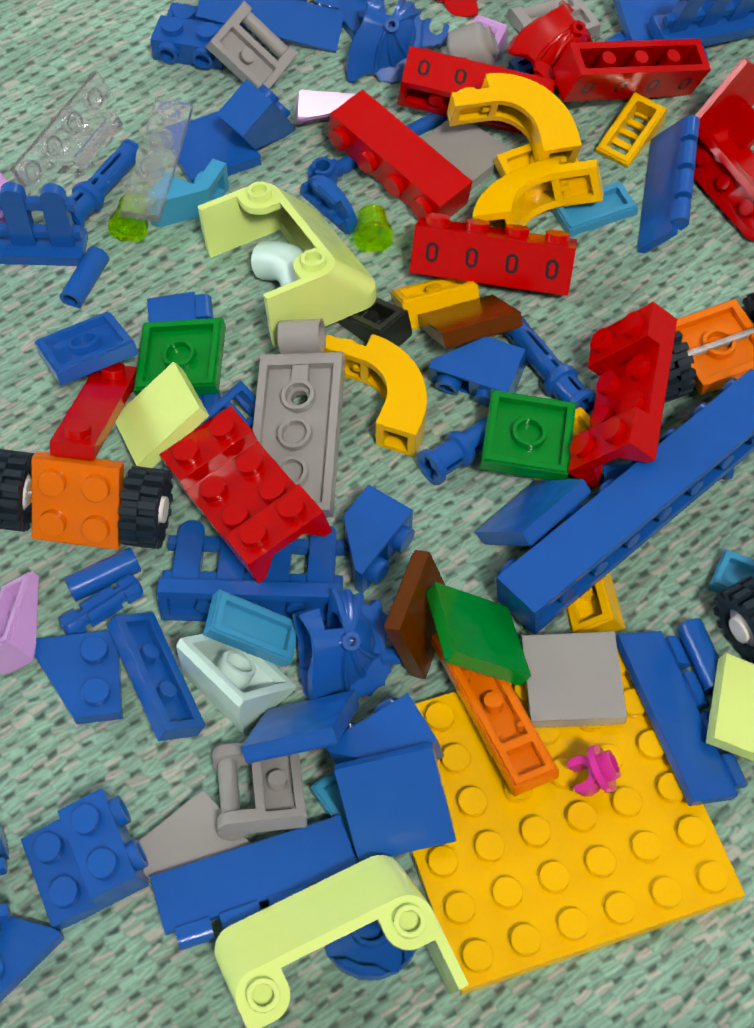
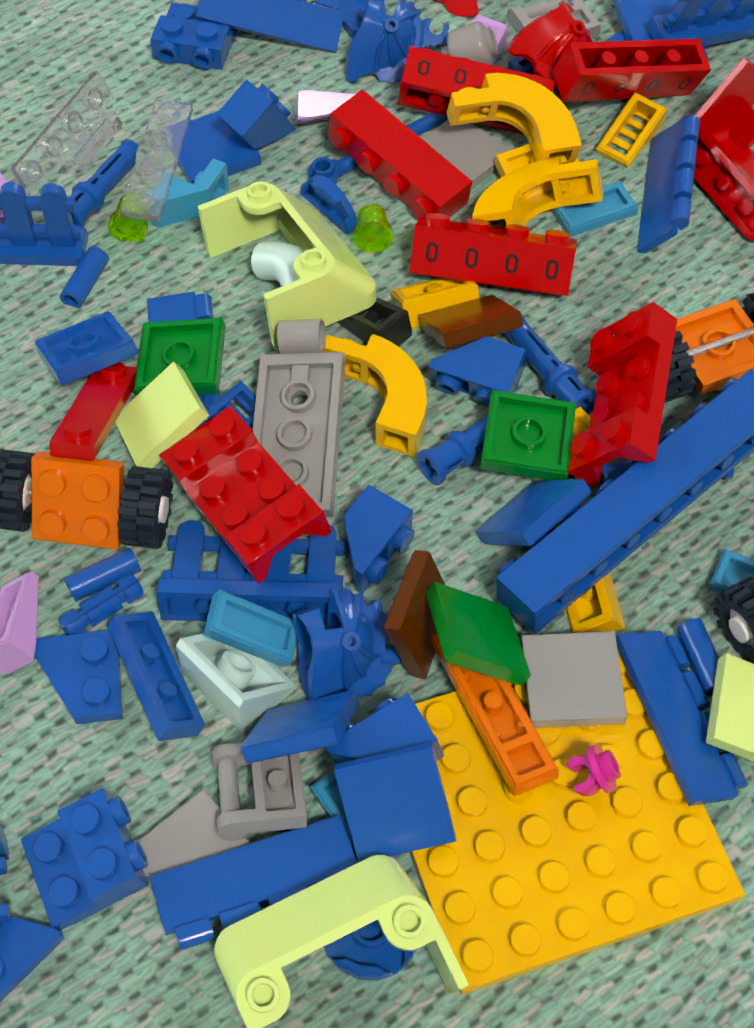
light grey plate [205,1,298,89] -> none

